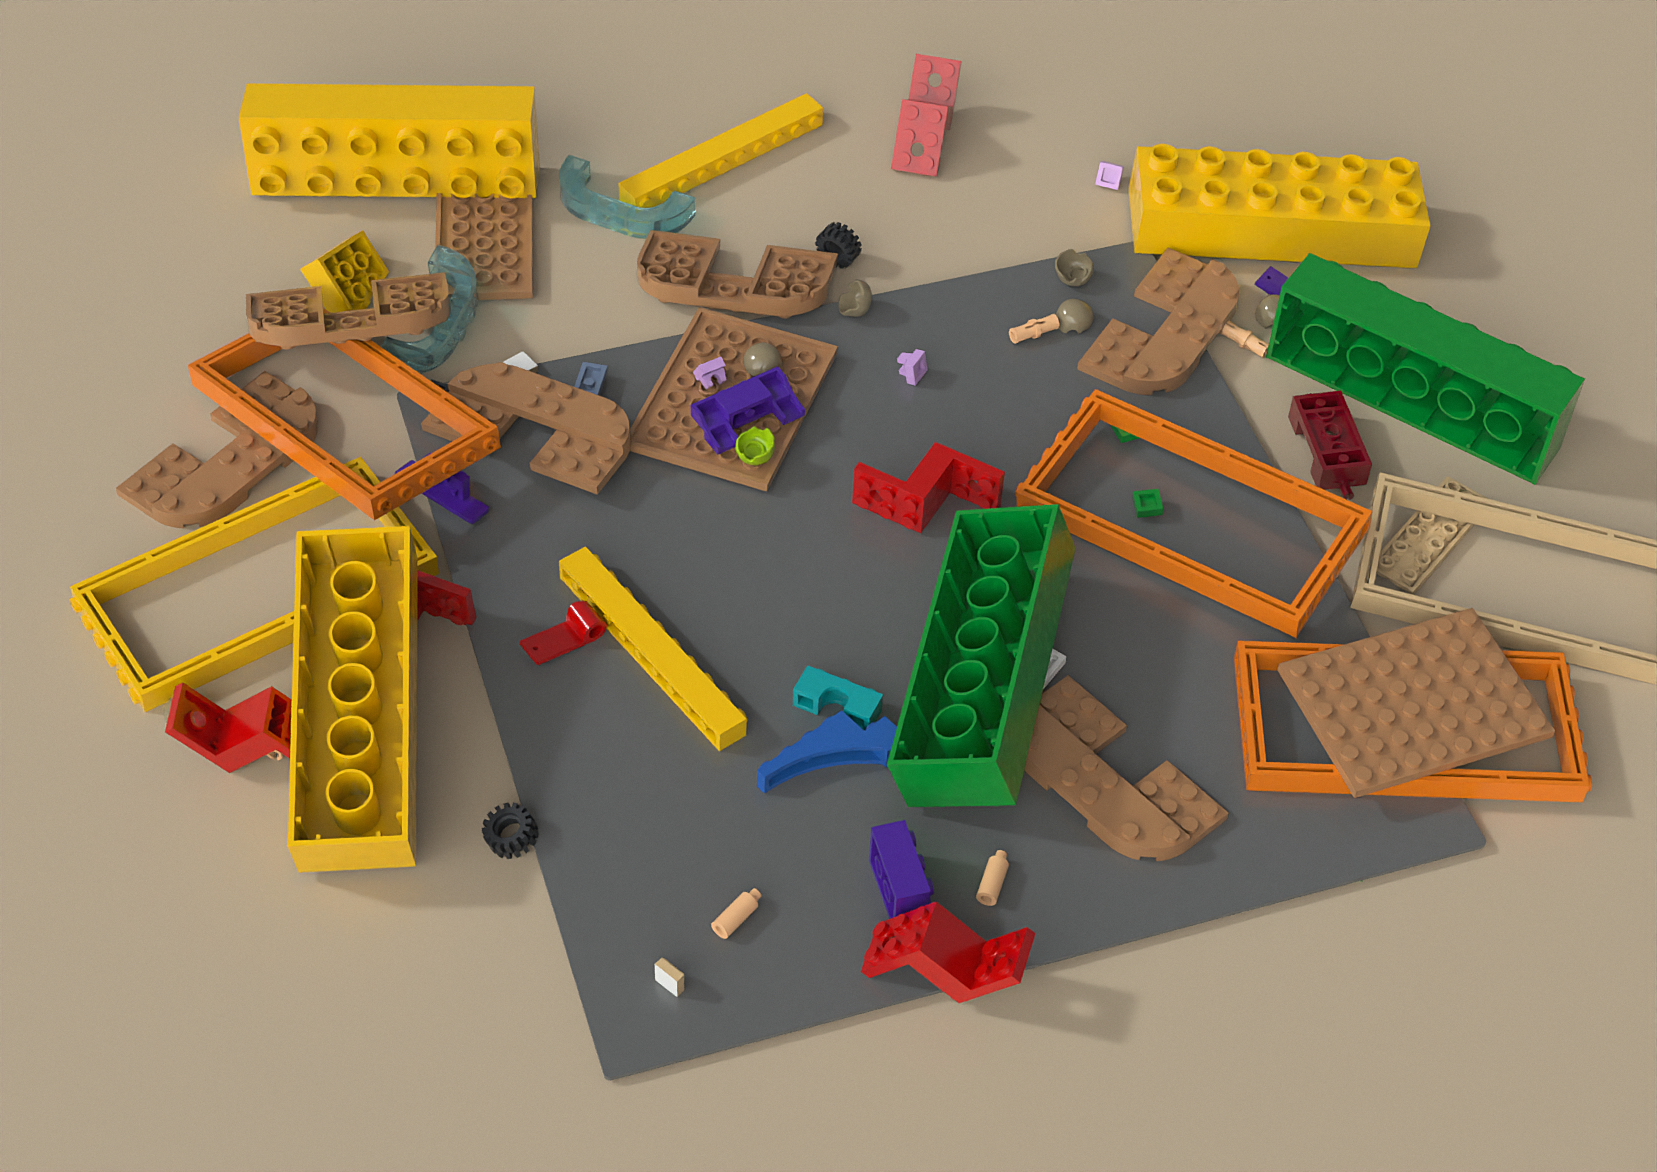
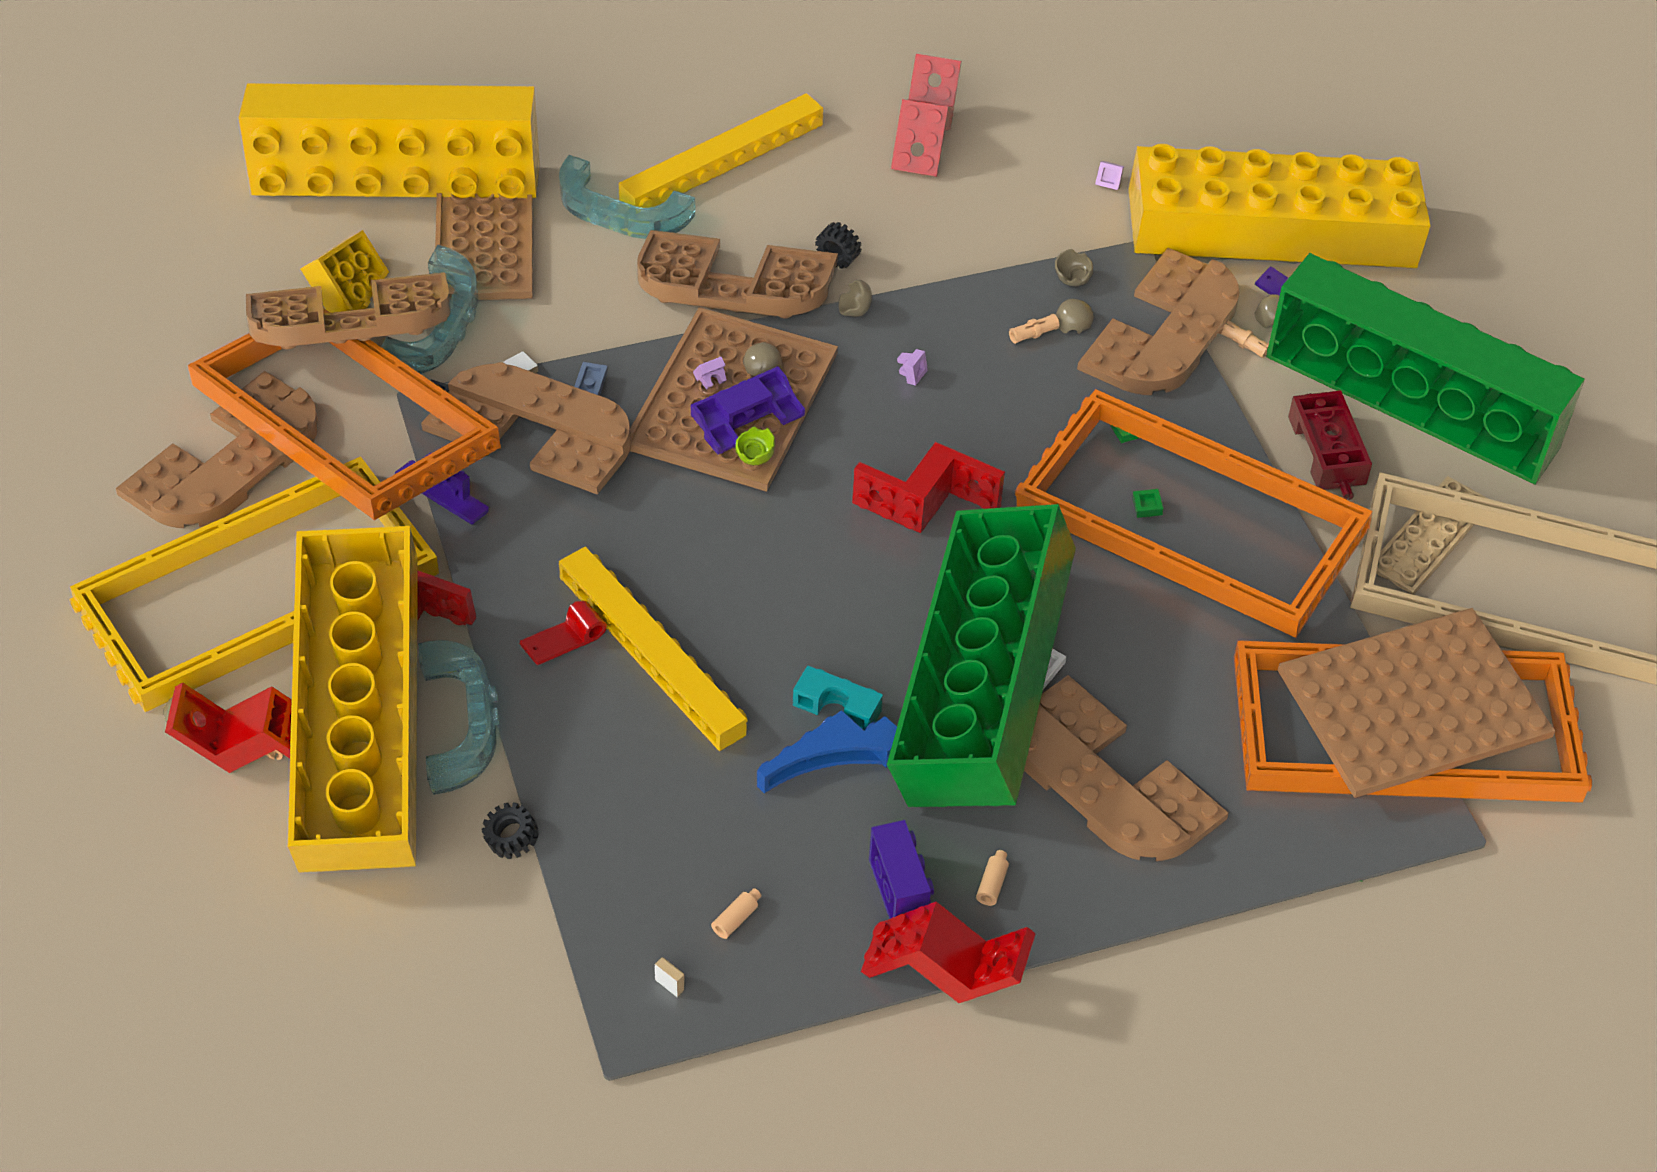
none -> clear light blue arch [418,640,500,795]

